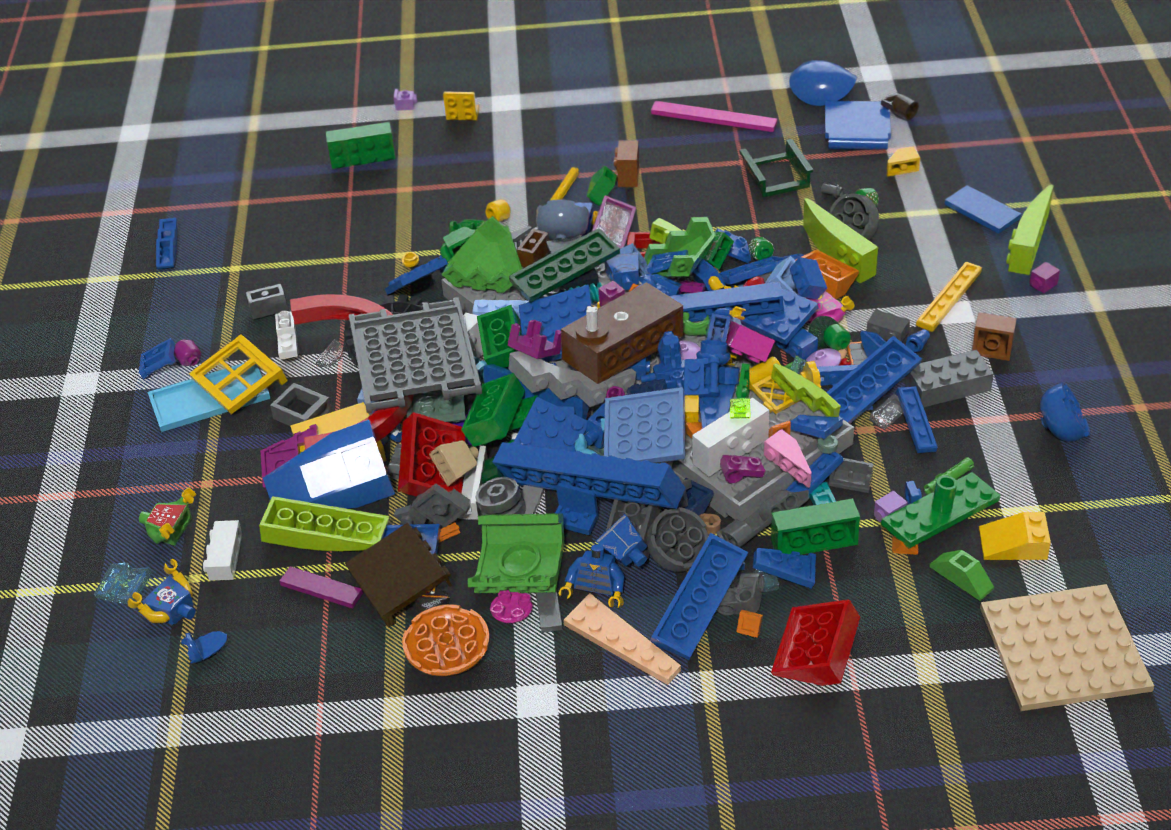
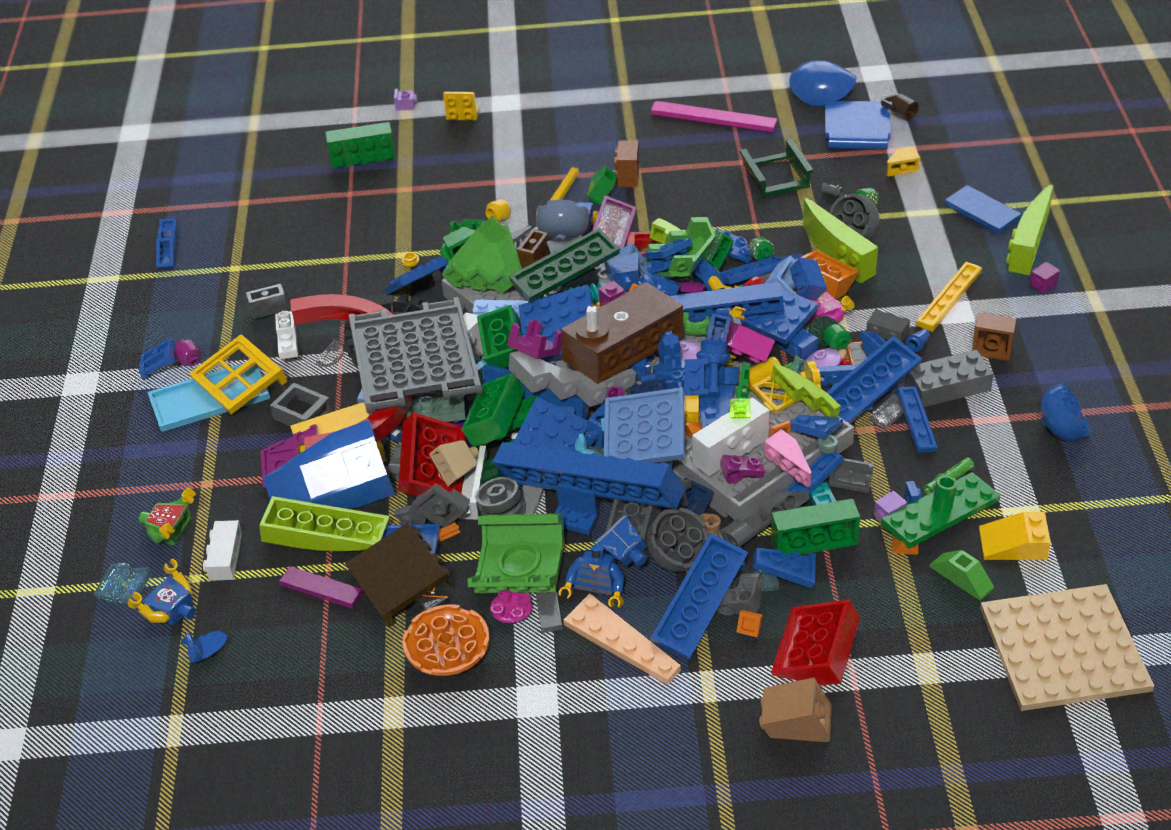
none -> blue wing [644,238,693,261]
none -> medium nougat slope [759,678,832,742]

